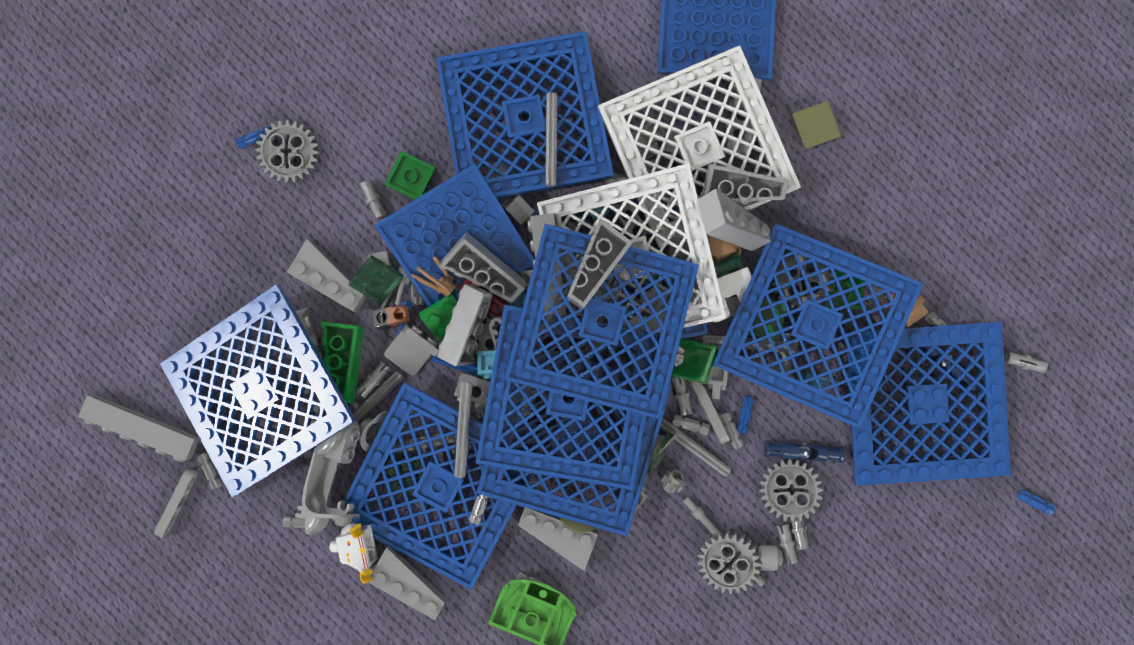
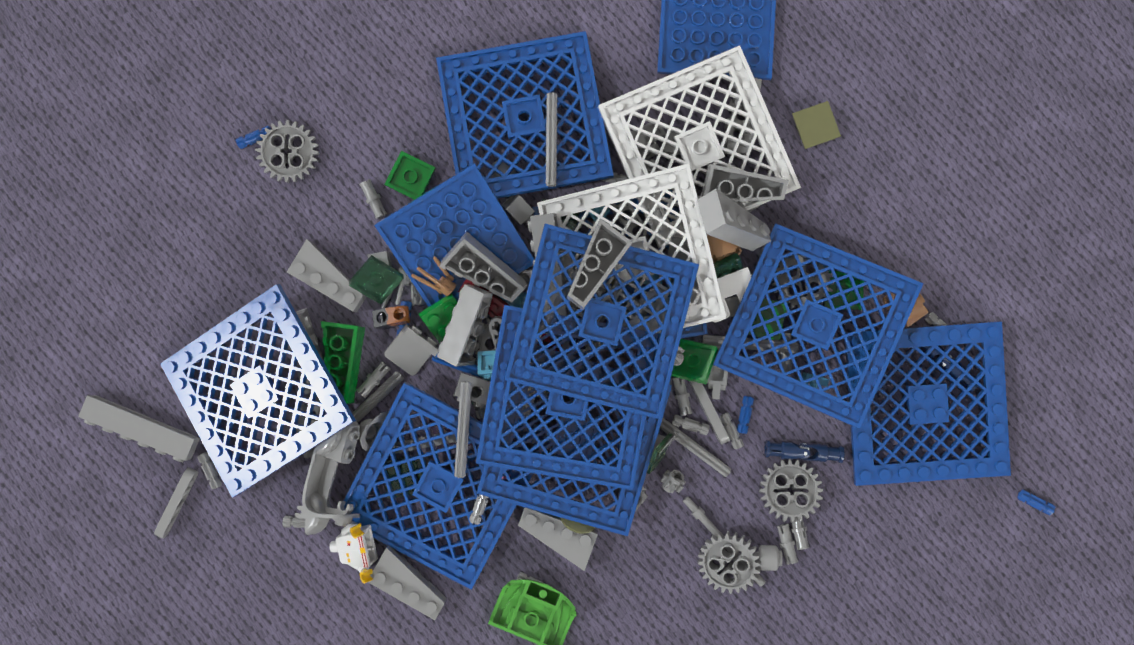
light grey pin [1005,352,1048,373] -> none

